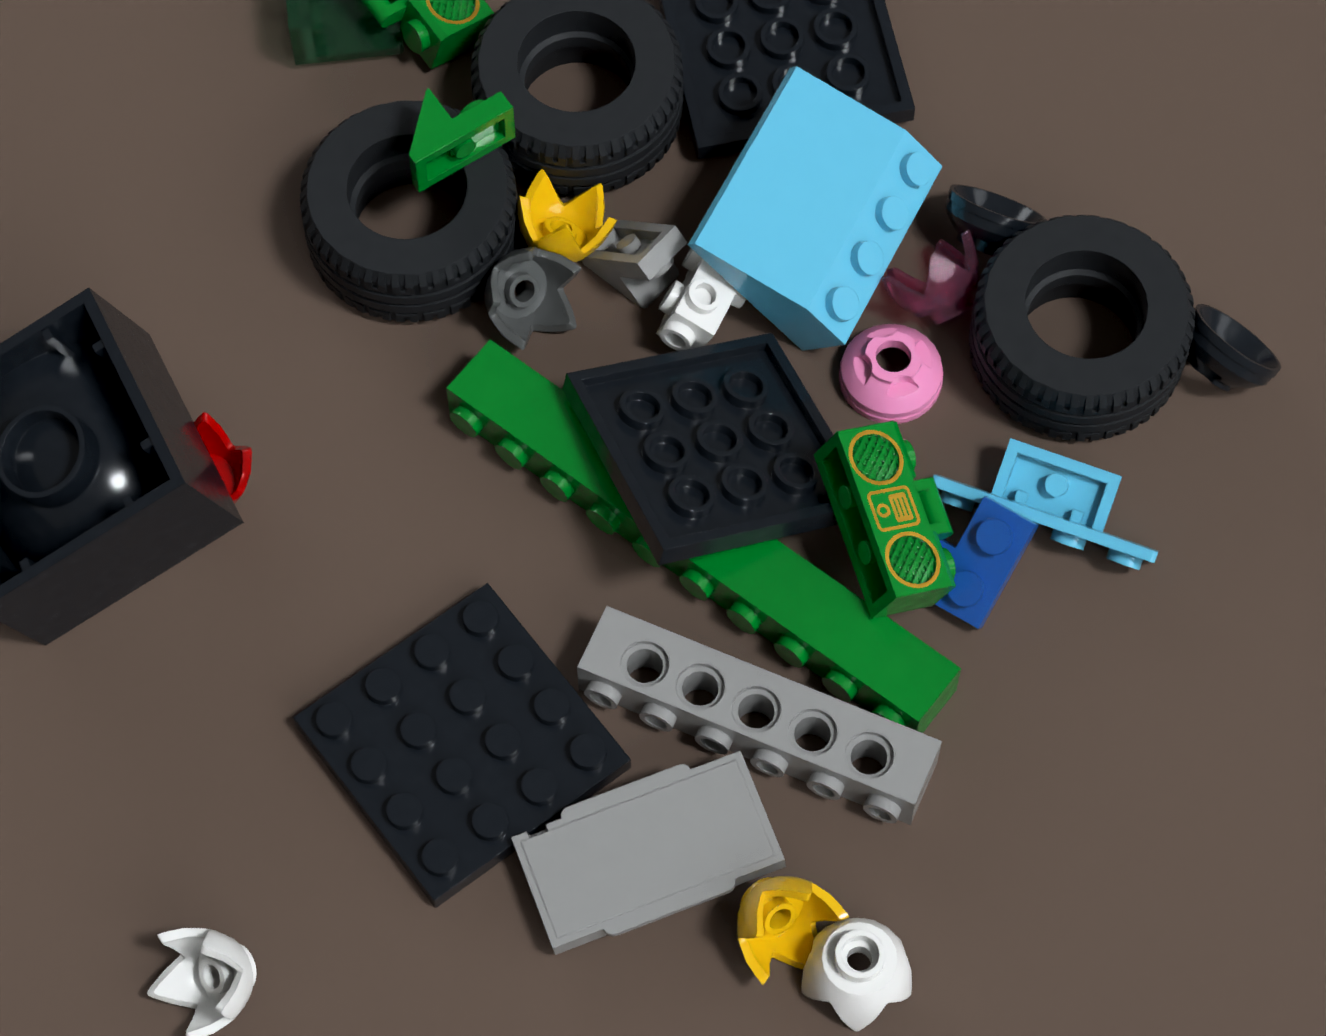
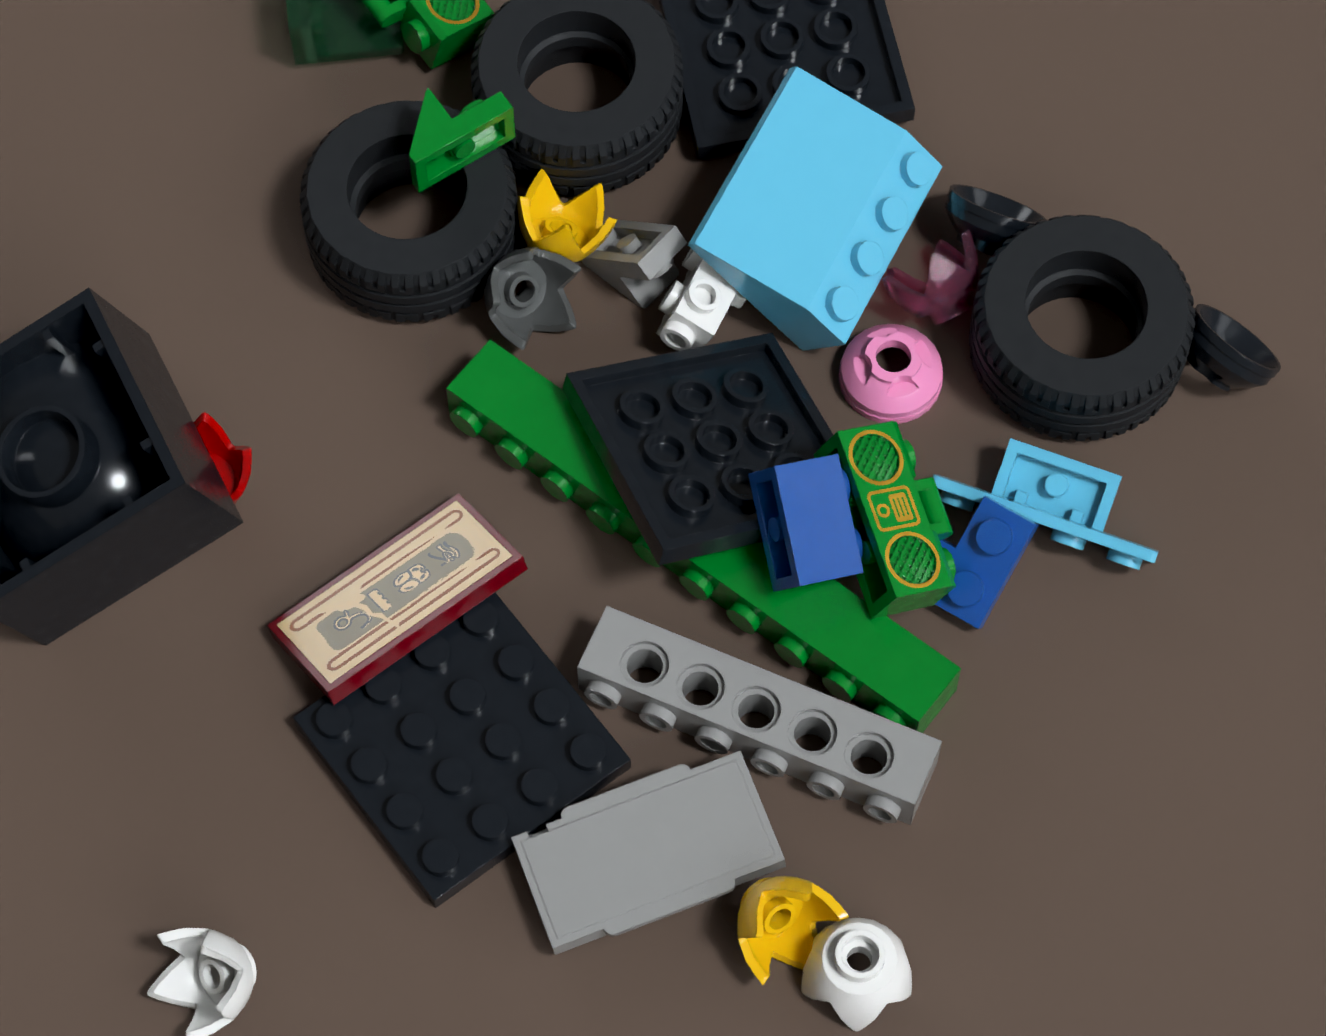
none -> tile [267,493,528,705]
none -> blue brick [748,454,864,592]

